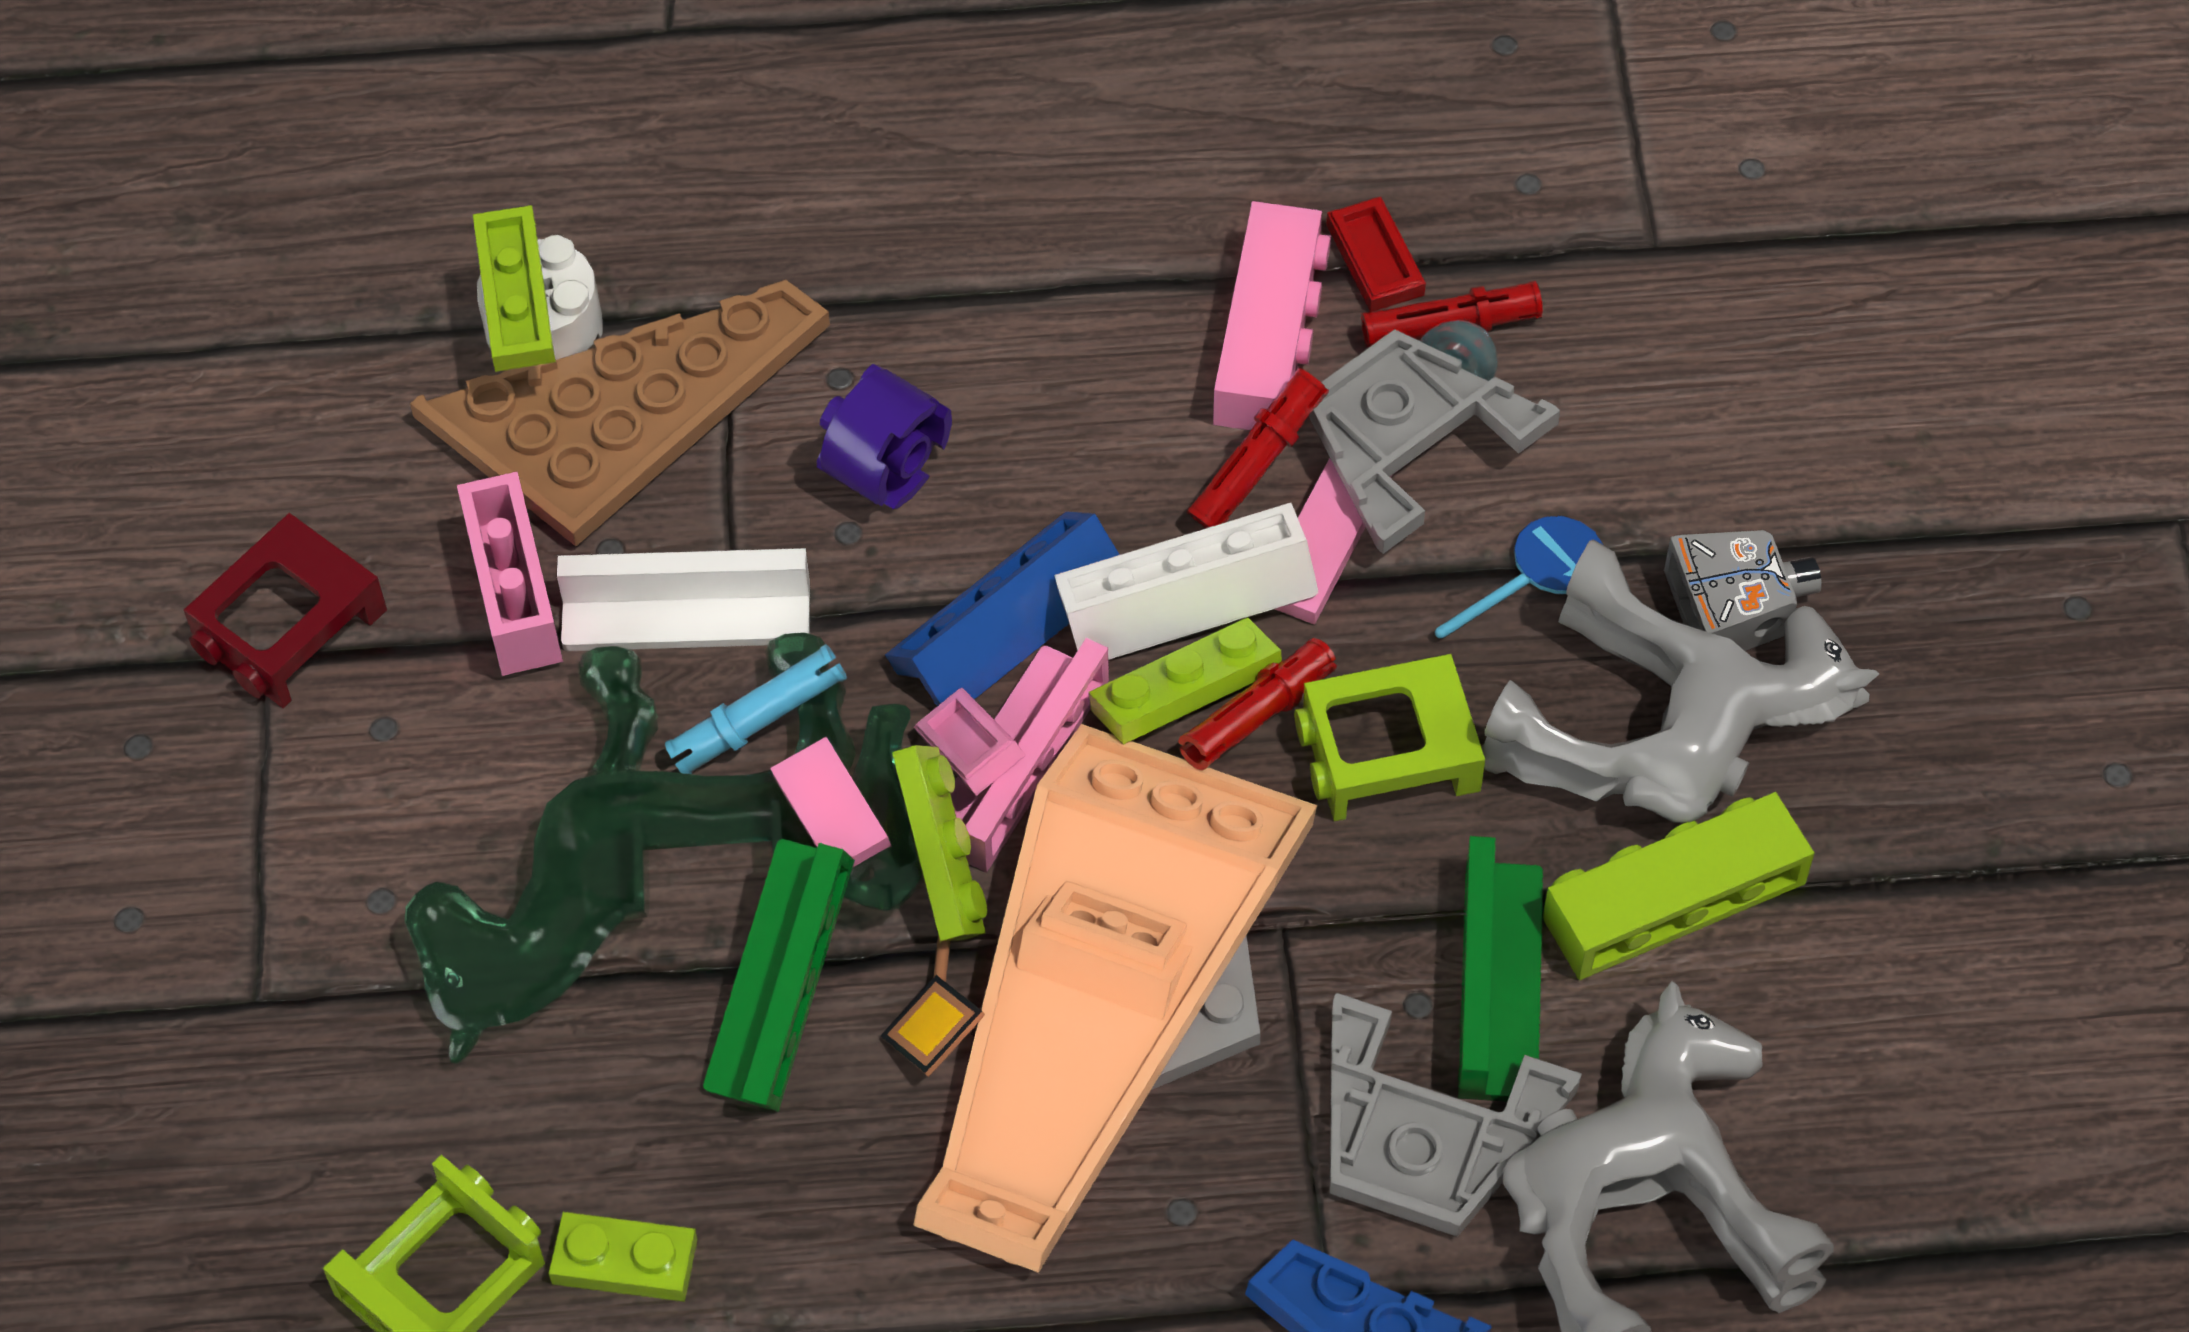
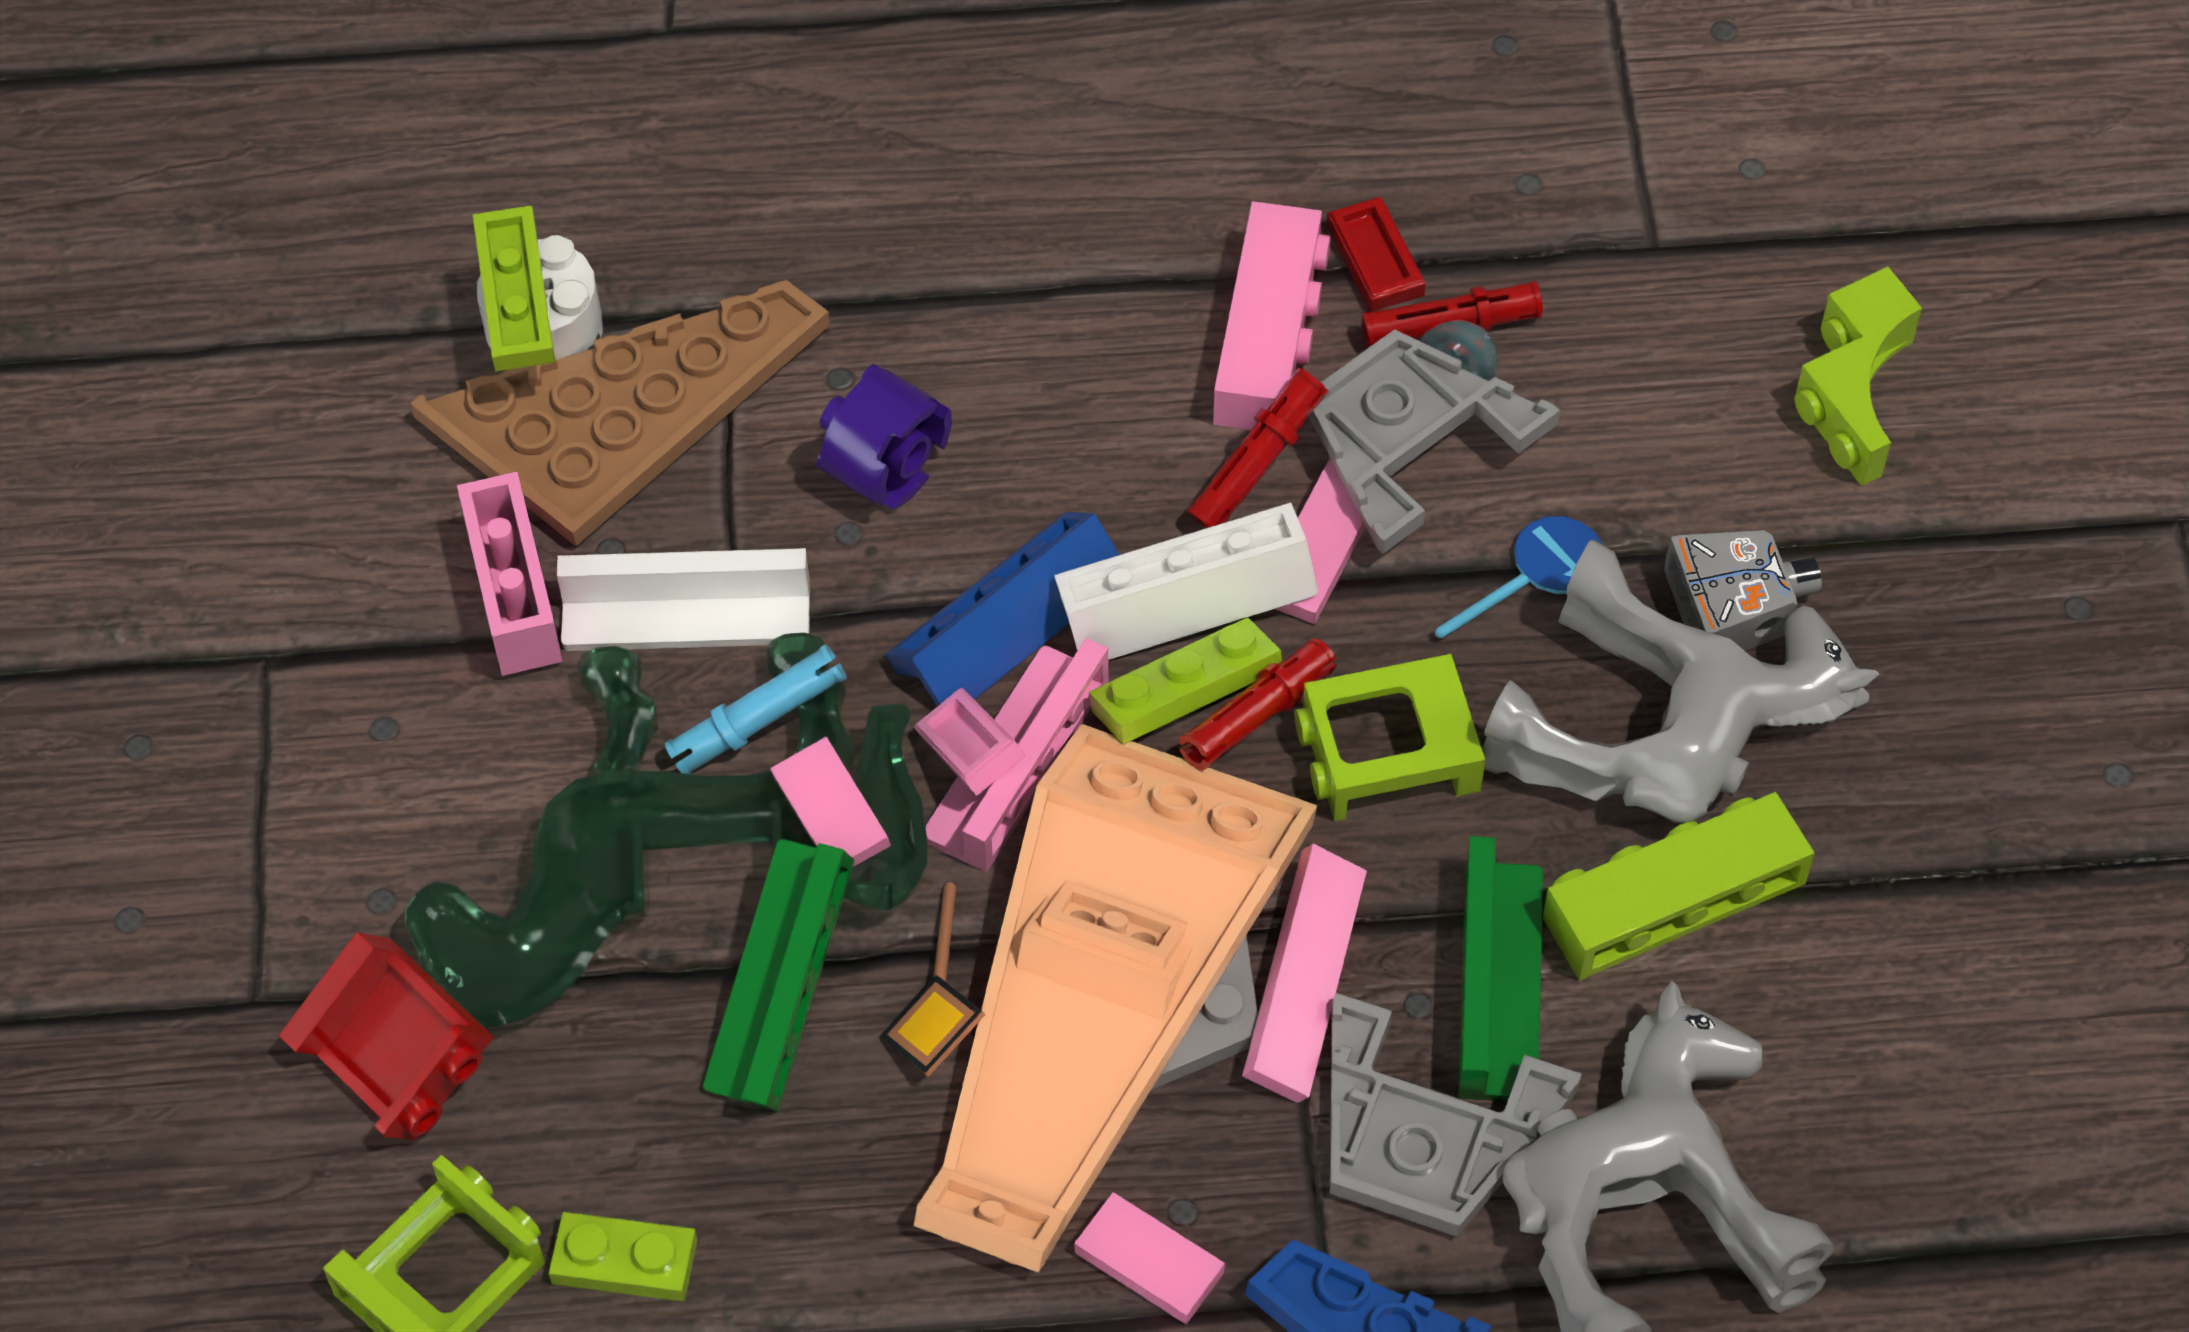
dark red window [183,513,387,709] -> none
lime plate [892,745,987,941] -> none
none -> red panel [278,932,494,1140]
none -> bright pink tile [1074,1192,1225,1325]
none -> bright pink tile [1242,843,1367,1103]
none -> lime arch [1794,267,1922,486]

